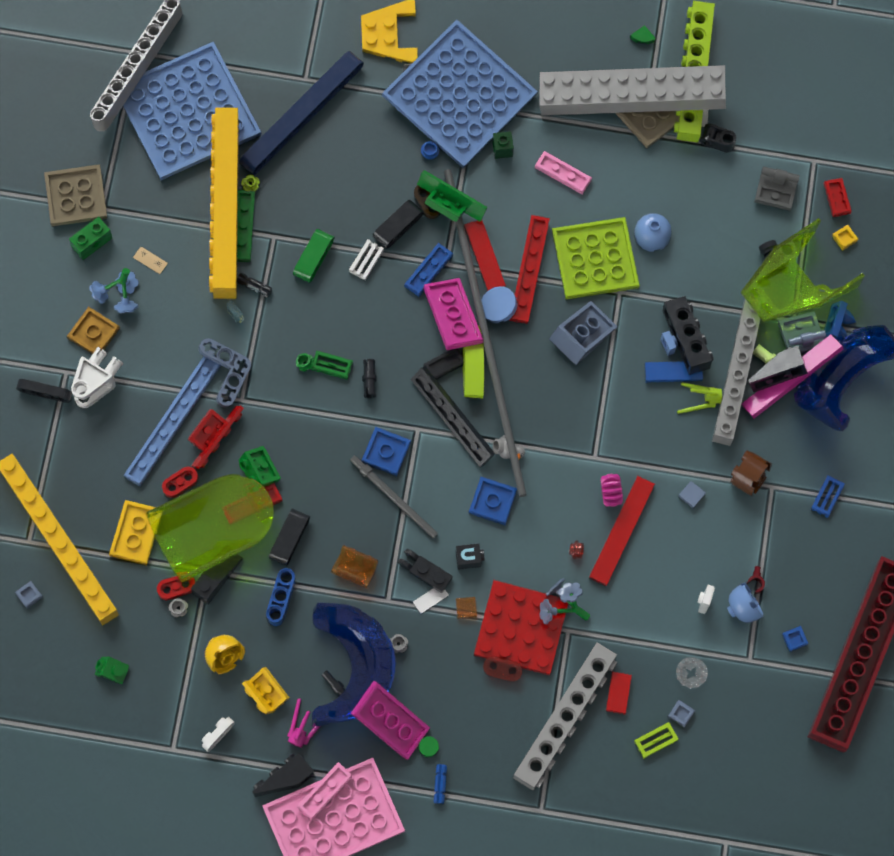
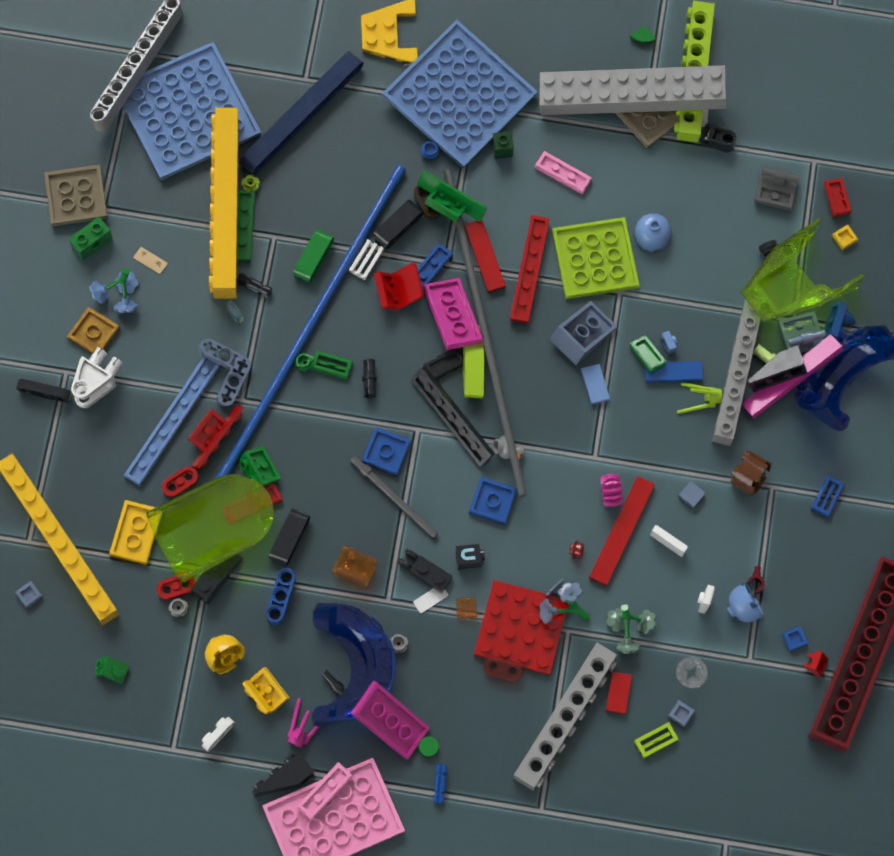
medium blue tile [481,286,517,323] -> none
black brick [662,296,714,375] -> none
none -> blue piece [215,165,406,485]
none -> red bracket [374,263,424,311]
none -> medium blue tile [581,364,610,405]
none -> sand green plant [606,604,657,654]
none -> tile [630,335,667,374]
none -> white tile [650,525,688,557]
none -> red tile [804,650,829,677]

